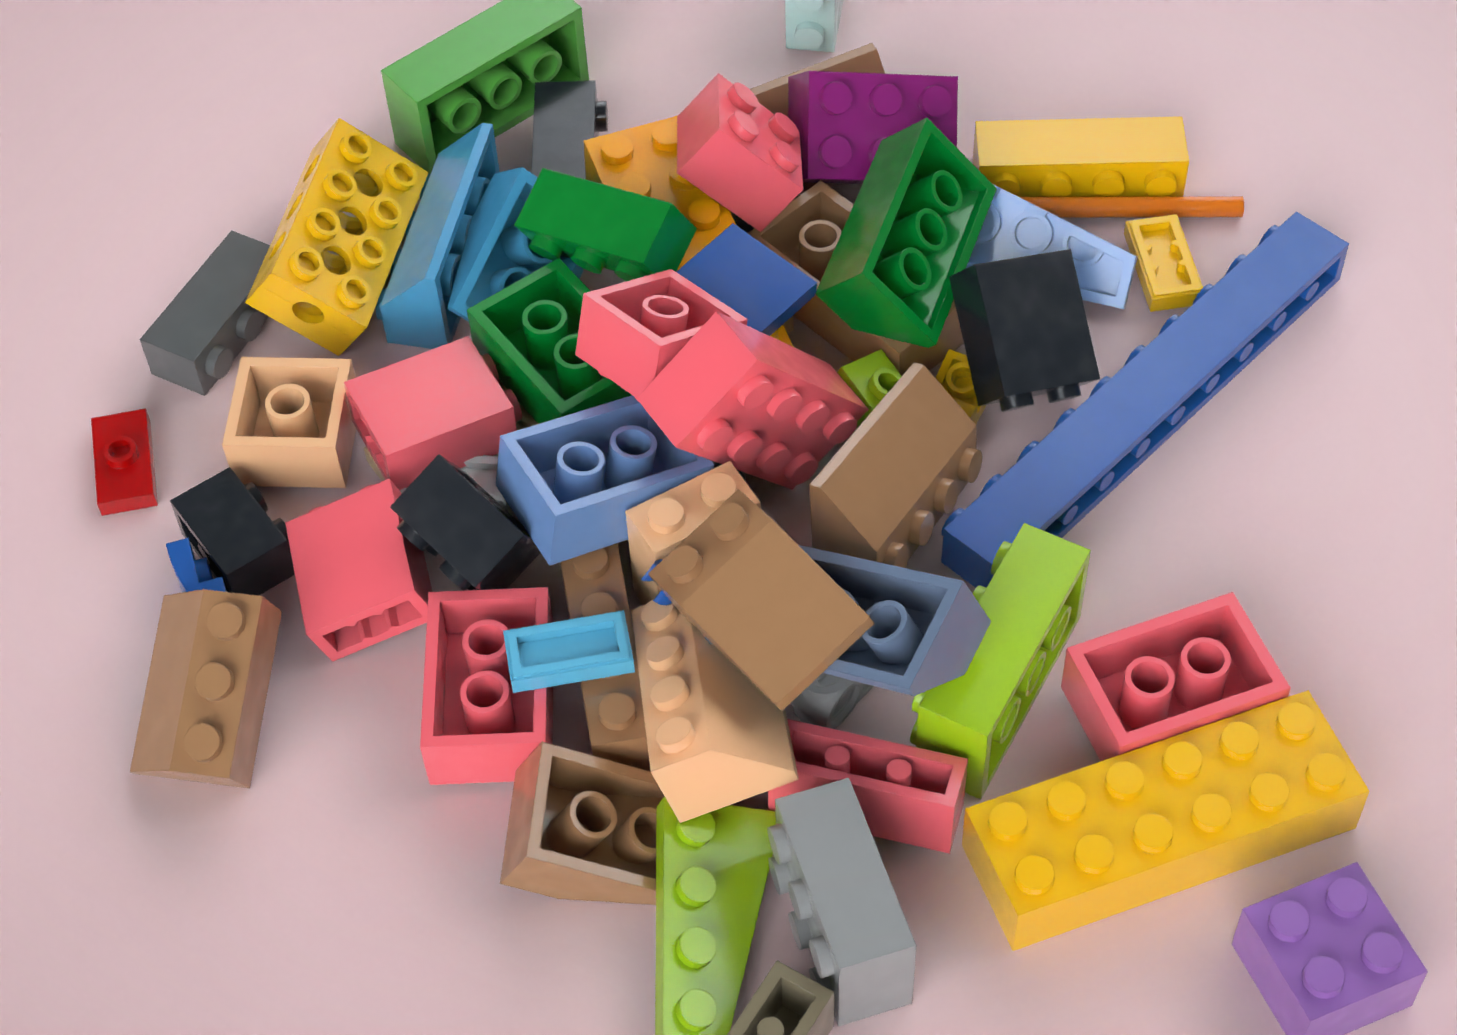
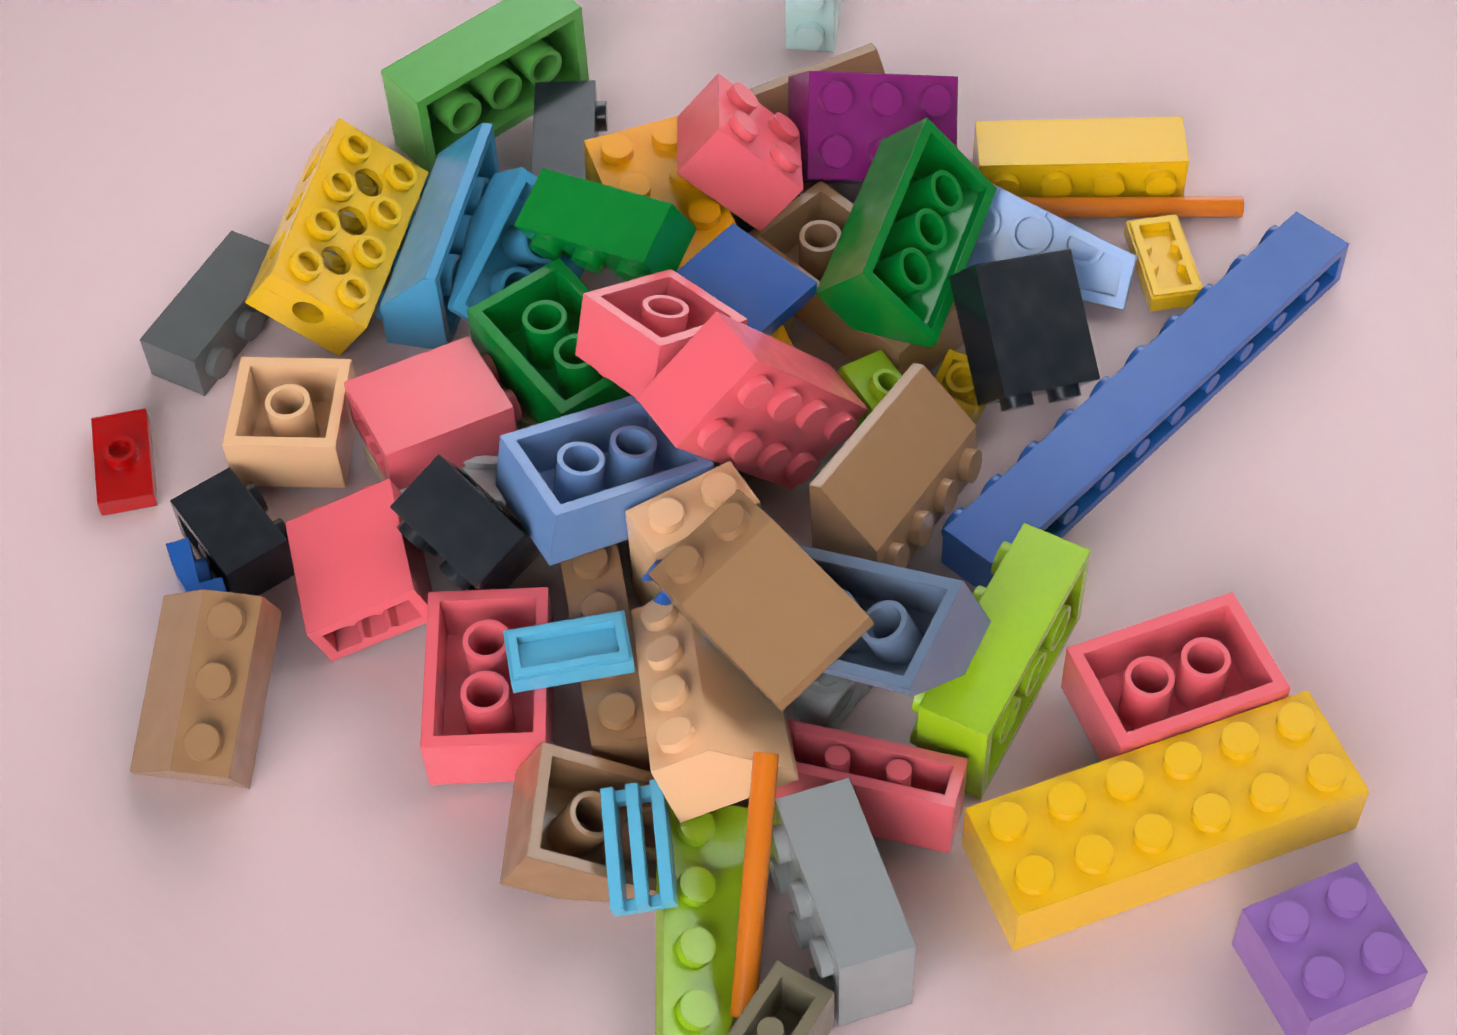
none -> medium azure tile [600,779,679,917]
none -> orange bar [730,751,779,1017]

